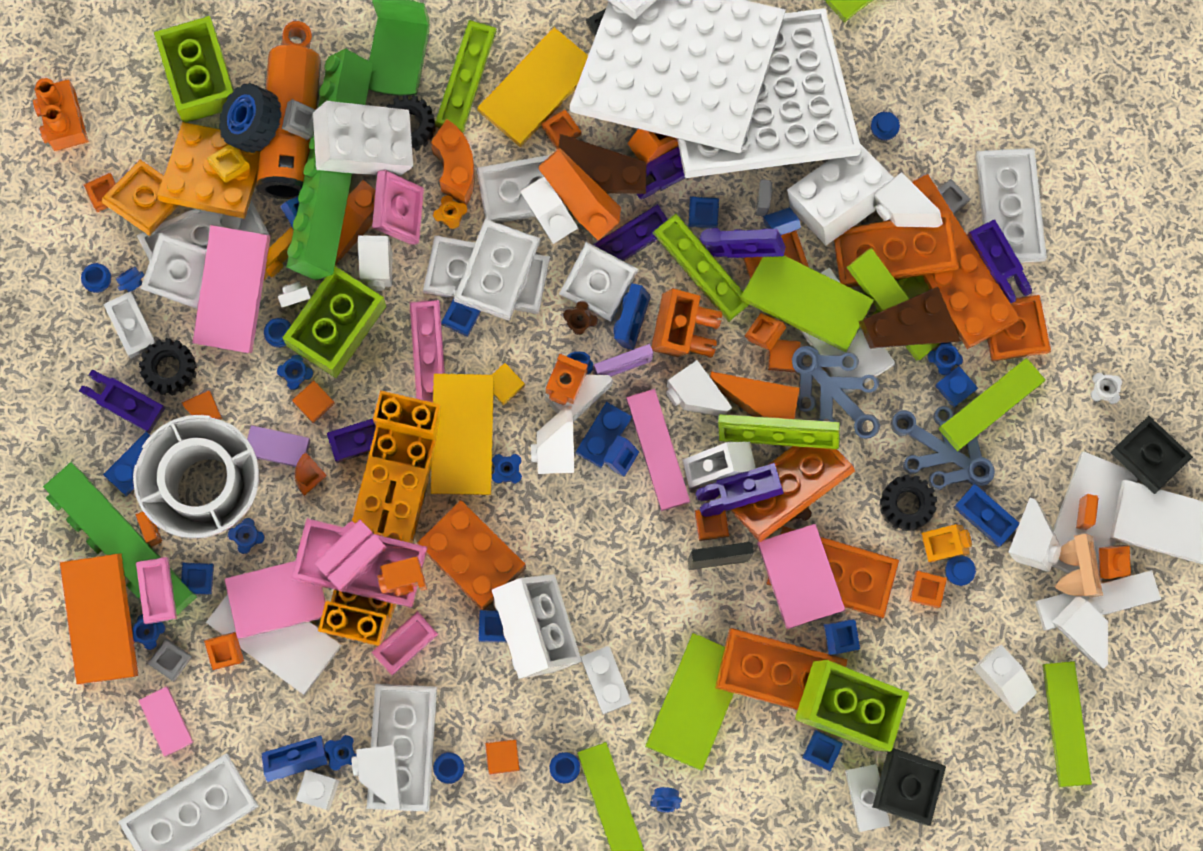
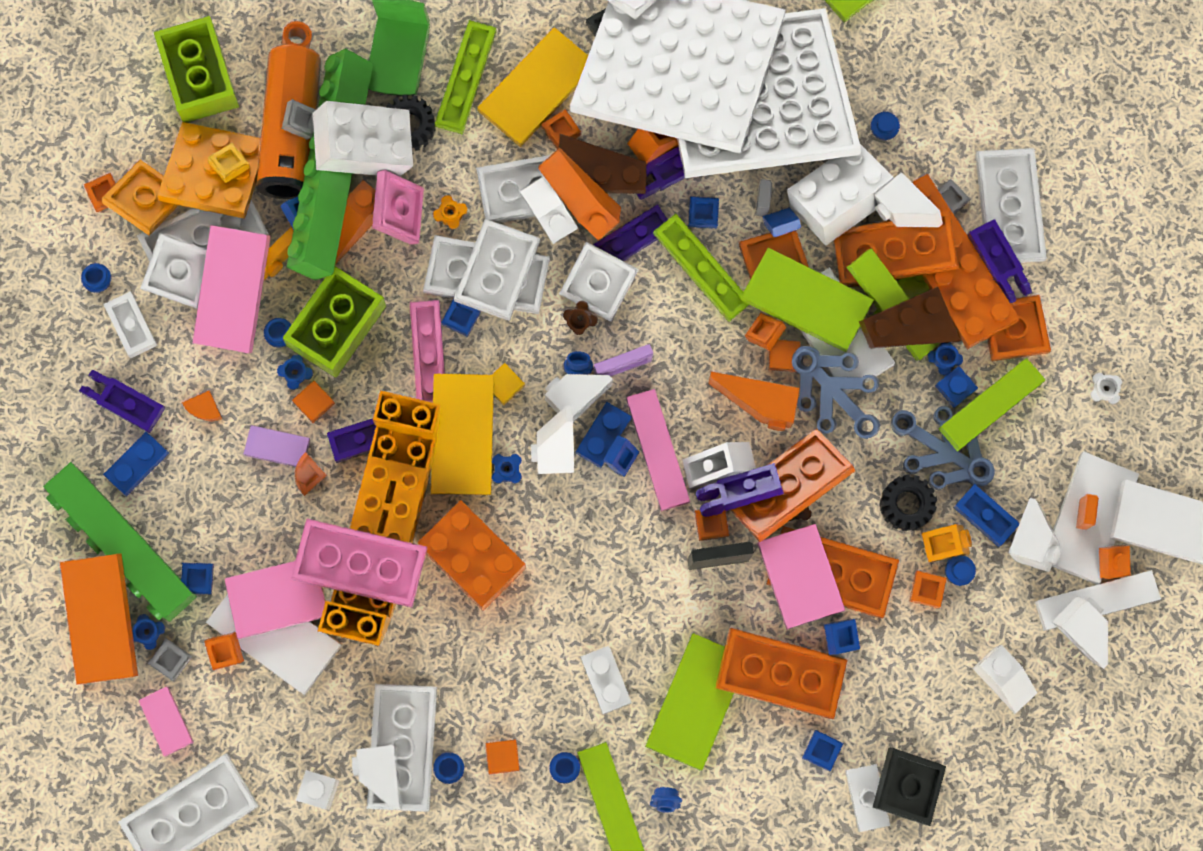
orange brick [33,78,89,151] -> none
blue plate [115,266,145,292] -> none
white cone [133,415,259,538] -> none
orange tile [135,512,162,547] -> none
bright pink tile [136,557,177,624] -> none
black tyre [139,338,197,396] -> none
black wheel [219,83,282,153] -> none
blue plate [228,518,265,554] -> none
blue plate [261,735,328,782] -> none
white plate [278,281,311,308] -> none
bright pink brick [314,520,388,592] -> none
blue plate [324,735,357,770] -> none
white slope [358,235,393,291] -> none
bright pink tile [372,611,438,676] -> none
orange brick [377,556,427,596] -> none
orange brick [431,119,475,206] -> none
blue plate [479,610,508,643] -> none
white brick [492,574,582,679] -> none
orange brick [546,354,588,405] -> none
blue plate [614,283,651,350] -> none
orange brick [651,288,722,358] -> none
white slope [666,360,732,416] -> none
dark purple hinge [699,228,786,258] -> none
lime tile [718,414,840,449] -> none
lime brick [795,660,909,752] -> none
lime tile [1042,661,1092,788] -> none
light nougat tile [1055,534,1103,598] -> none
pearl dark grey tile [1110,416,1193,494] -> none

